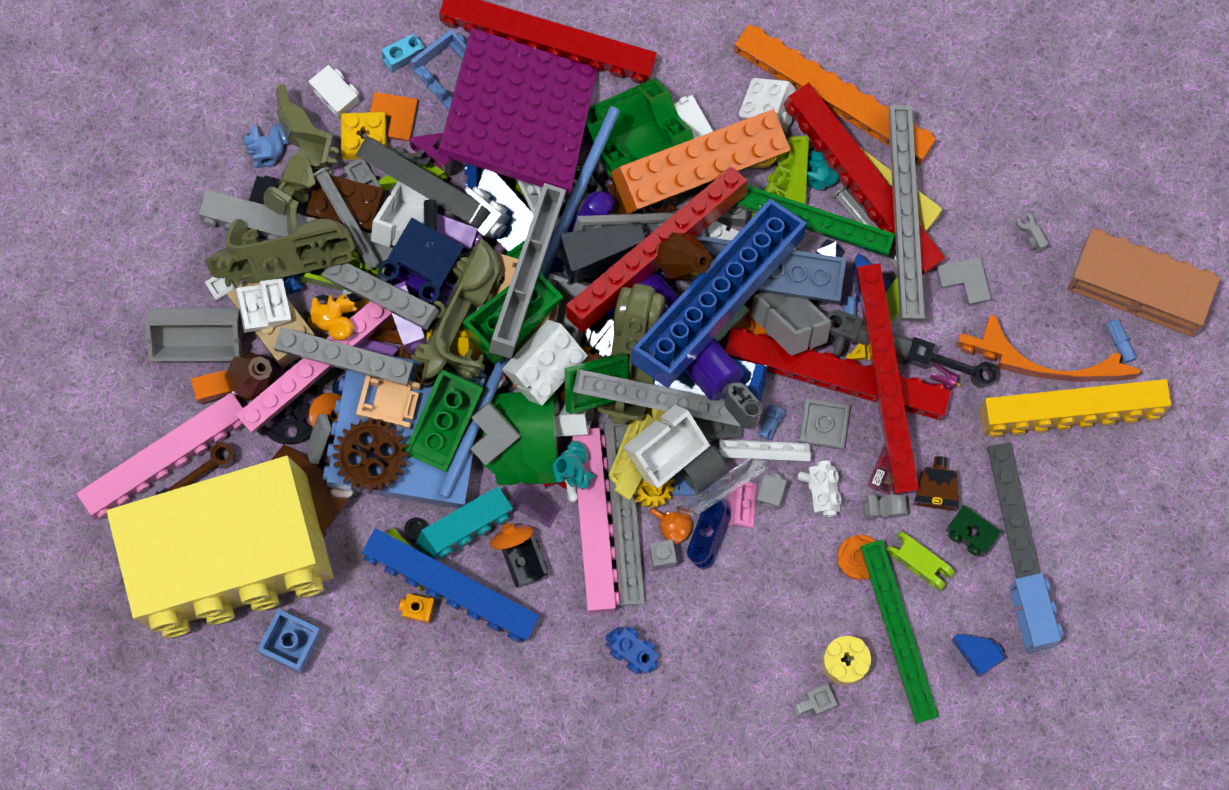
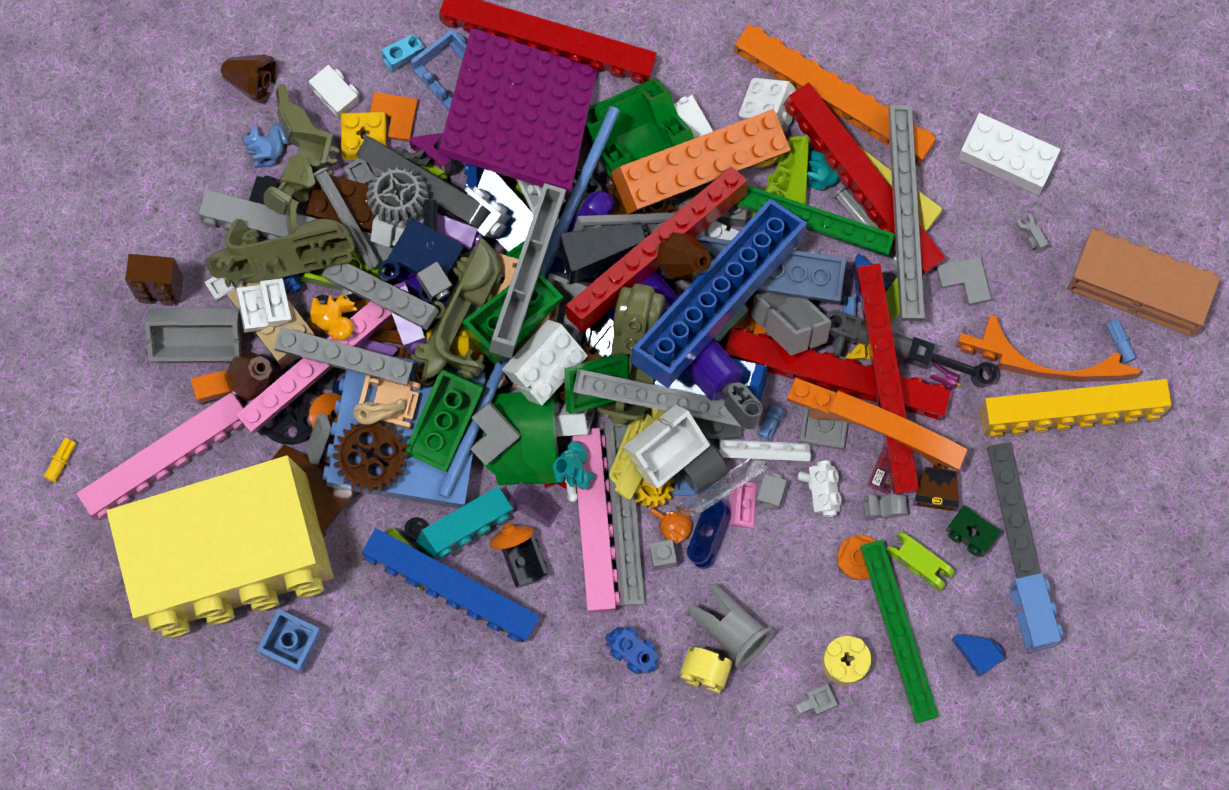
reddish brown piece [156,442,236,495] -> none
light orange brick [399,593,435,625] -> none
slope [815,239,845,257] -> none
none -> yellow axle [43,438,76,483]
none -> reddish brown brick [125,254,184,306]
none -> reddish brown cone [221,54,278,103]
none -> tan piece [353,398,405,425]
none -> light grey gear [367,165,429,225]
none -> light grey brick [416,262,452,301]
none -> light yellow brick [679,647,733,694]
none -> light grey piece [687,583,774,669]
none -> orange slope [787,378,968,471]
none -> white brick [958,113,1061,195]

